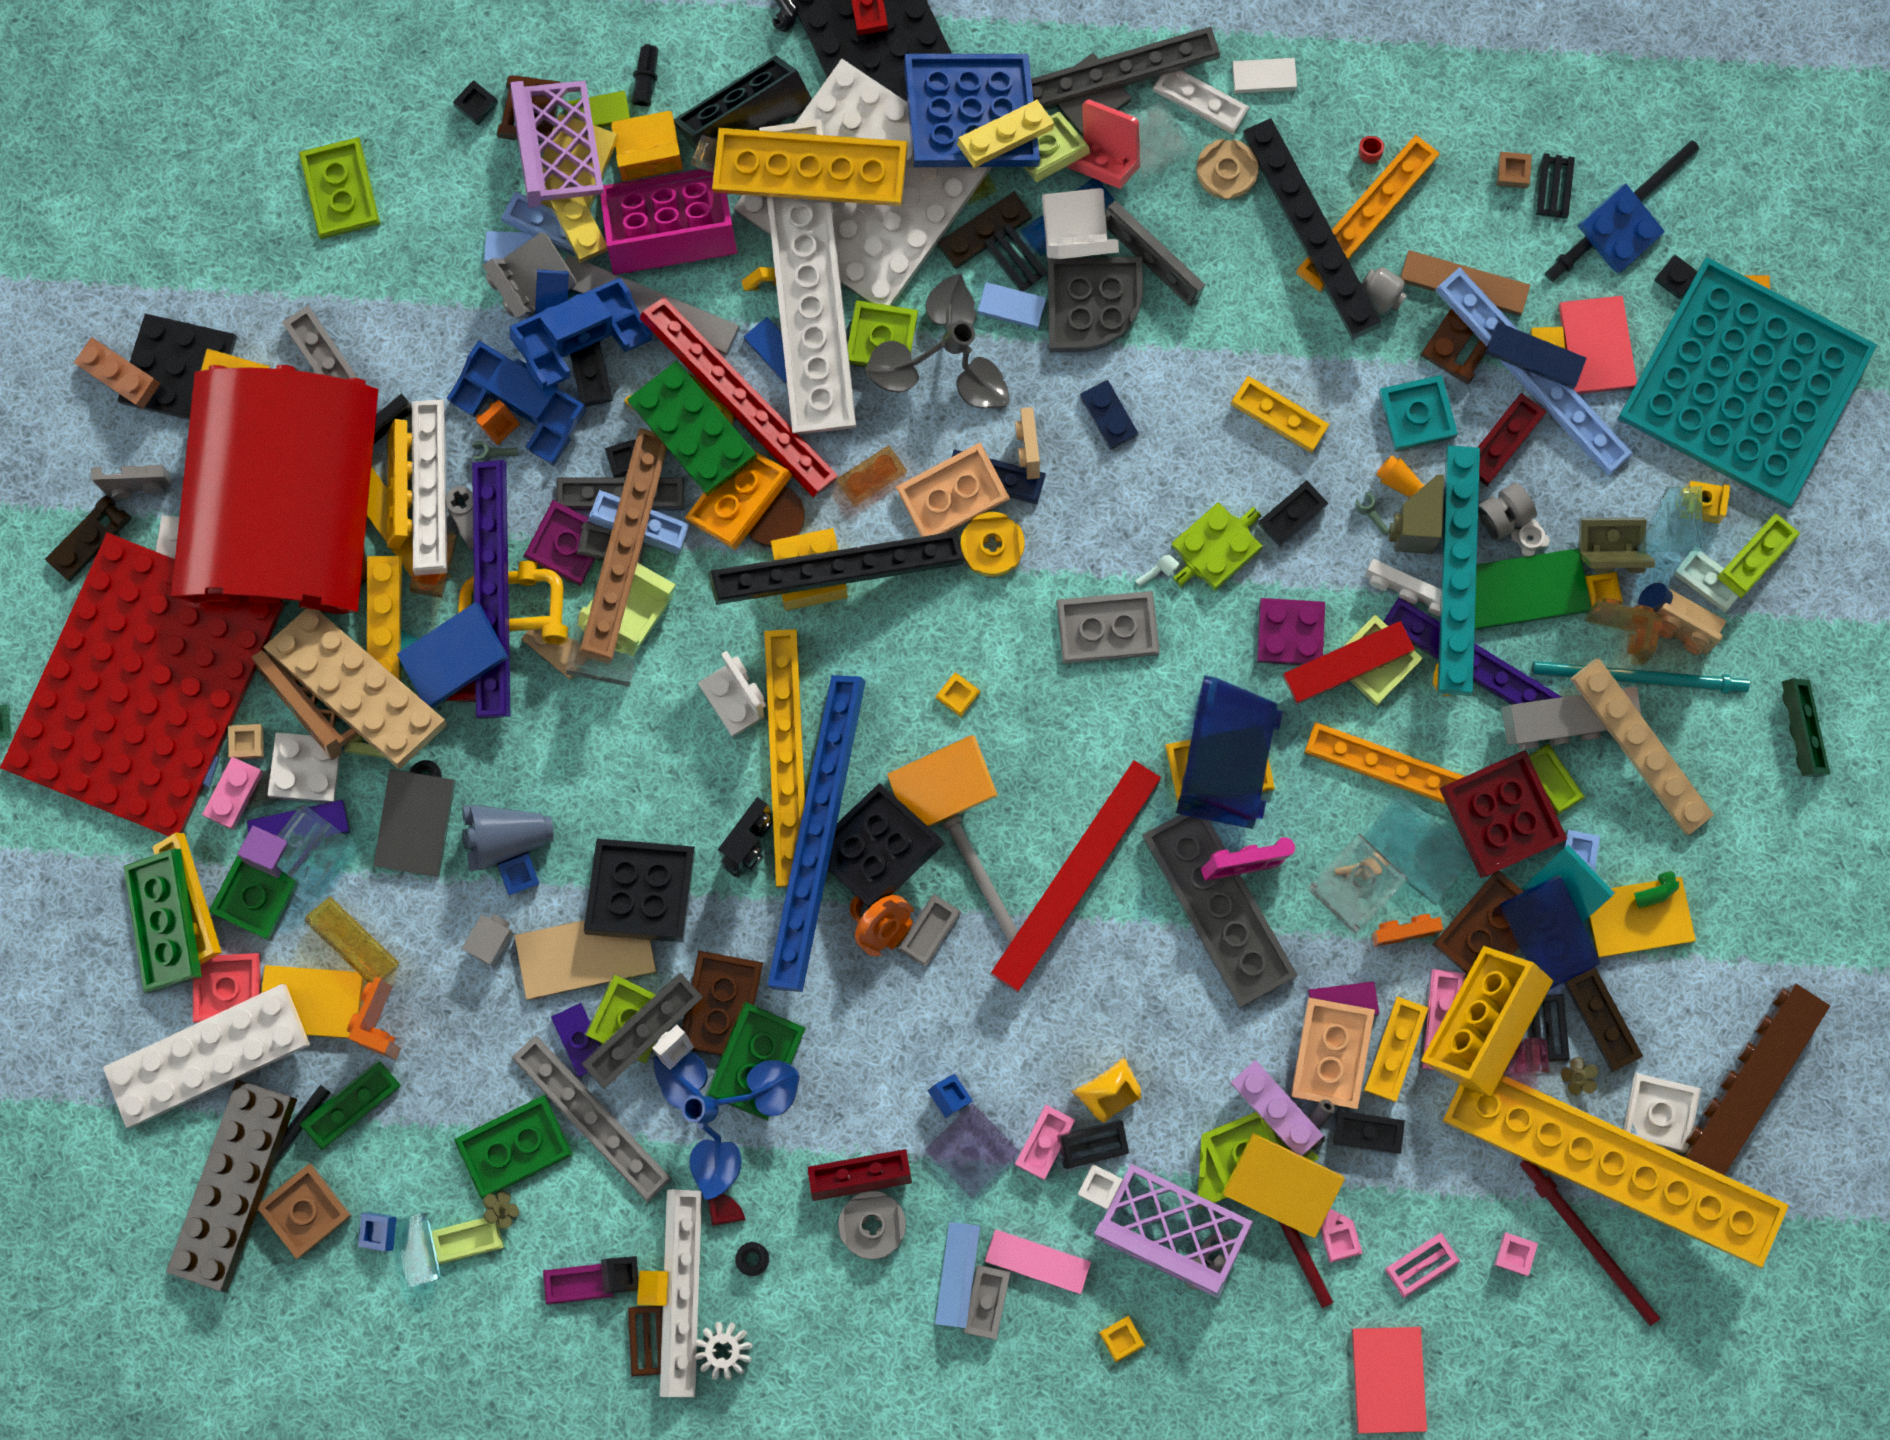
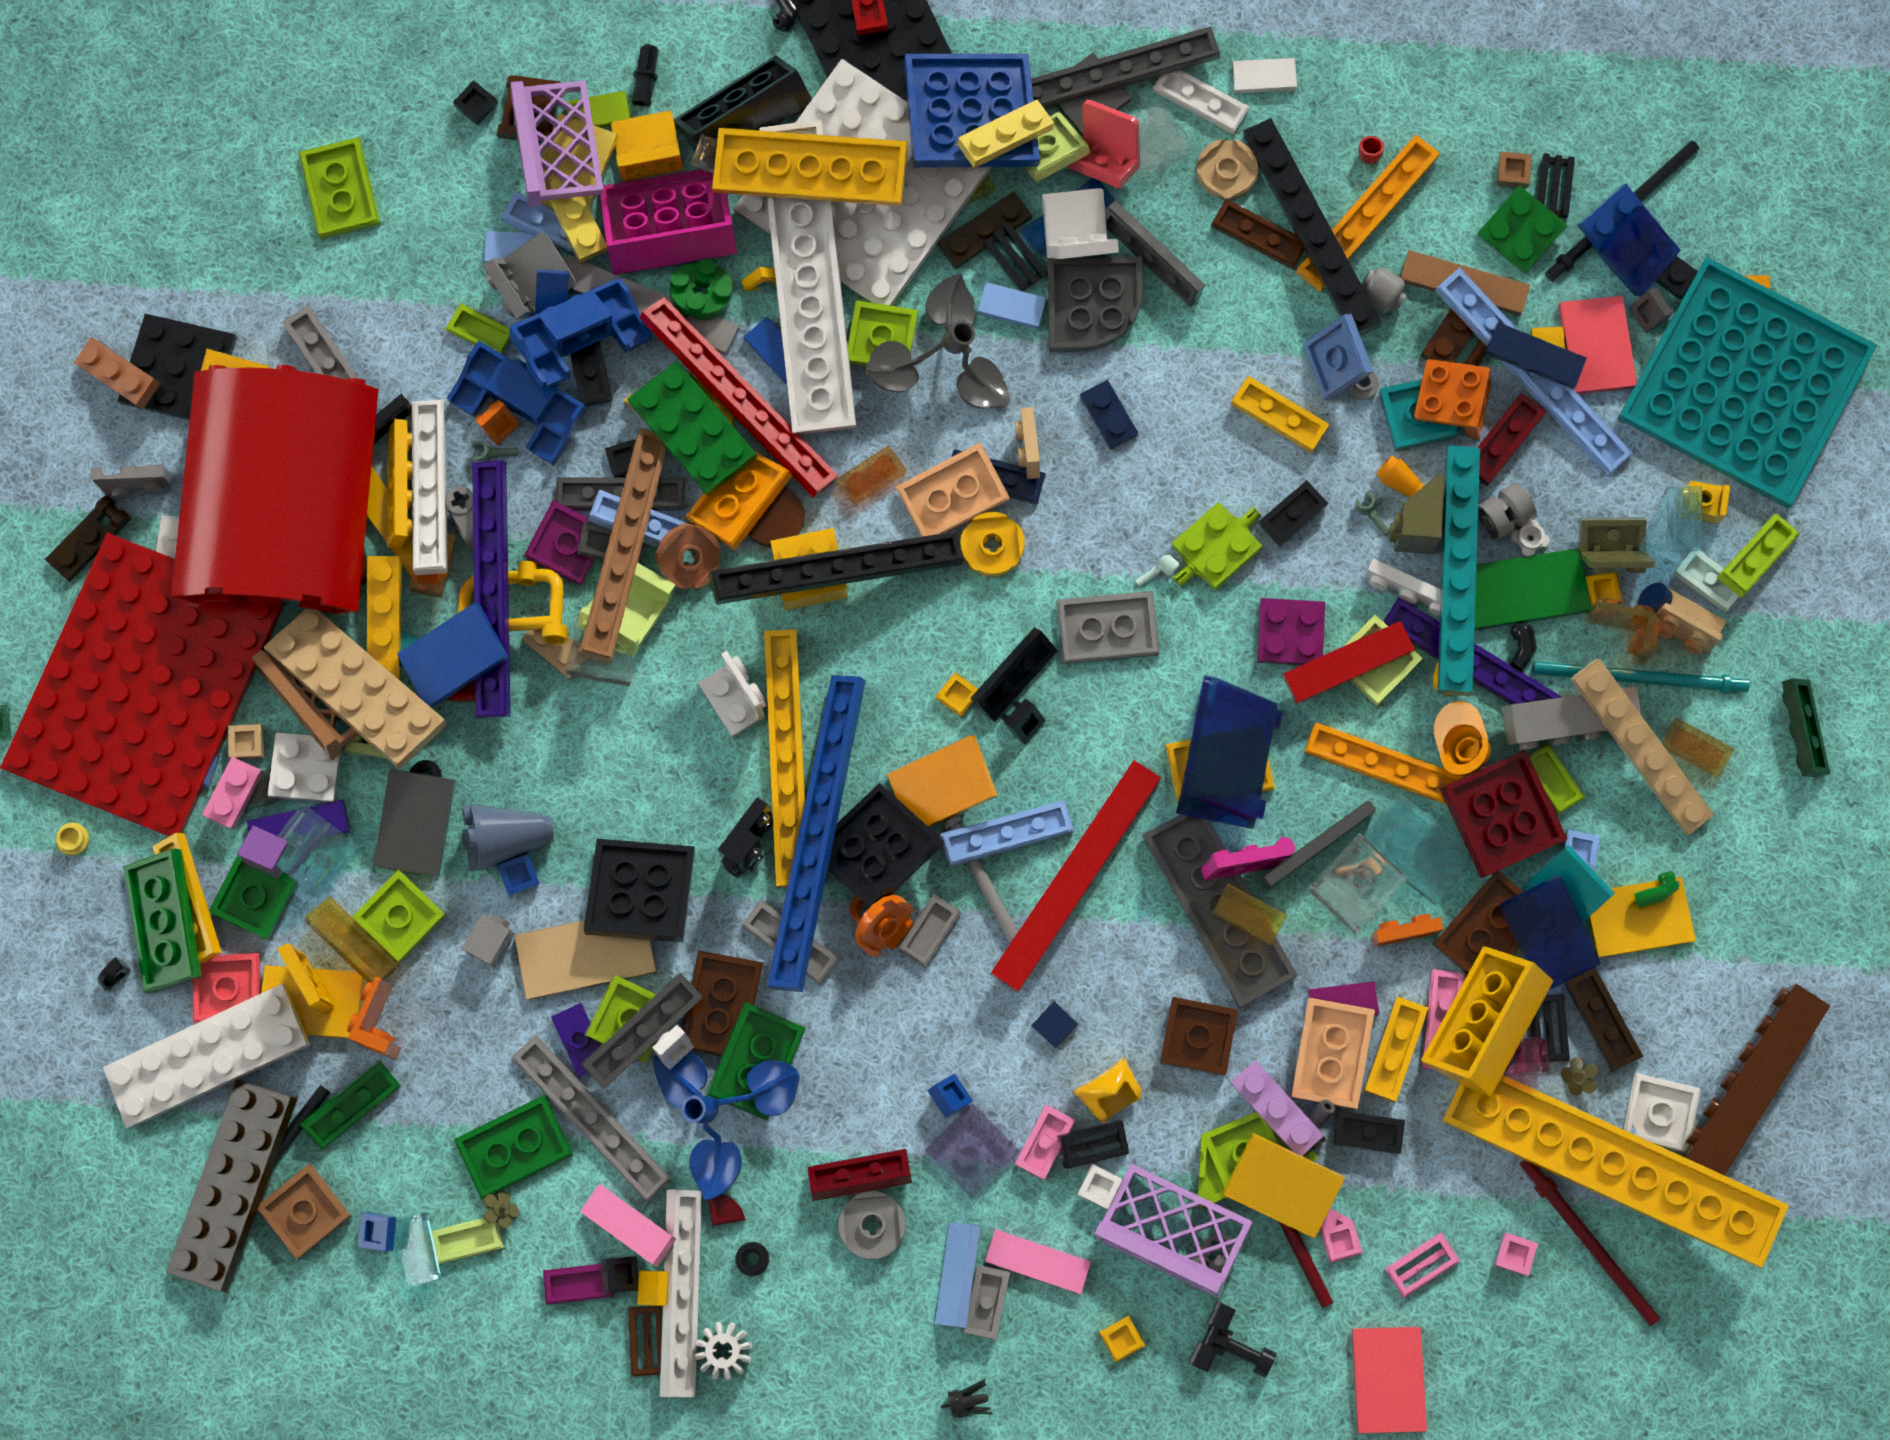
none -> light yellow plate [56,823,90,856]
none -> black tile [97,957,131,991]
none -> yellow tile [277,943,334,1014]
none -> lime plate [352,869,447,963]
none -> lime tile [445,303,510,354]
none -> bright pink tile [580,1184,676,1267]
none -> nougat plate [654,523,720,589]
none -> green plate [670,258,732,321]
none -> light grey tile [741,900,840,985]
none -> light blue tile [939,800,1074,867]
none -> pearl dark grey piece [940,1379,993,1418]
none -> black plate [970,627,1058,722]
none -> black tile [1001,699,1046,744]
none -> dark blue tile [1031,1001,1078,1049]
none -> reddish brown plate [1160,997,1238,1076]
none -> black bar [1188,1301,1277,1378]
none -> reddish brown tile [1211,199,1304,270]
none -> clear yellow plate [1212,883,1287,946]
none -> dark grey tile [1261,801,1376,891]
none -> medium blue tile [1303,314,1373,400]
none -> light grey plate [1348,372,1379,400]
none -> orange bracket [1414,359,1492,440]
none -> light orange piece [1433,701,1491,776]
none -> green plate [1477,185,1568,274]
none -> black arm [1509,622,1537,672]
none -> clear blue plate [1596,206,1681,297]
none -> dark grey tile [1629,287,1674,333]
none -> clear orange tile [1662,717,1734,779]

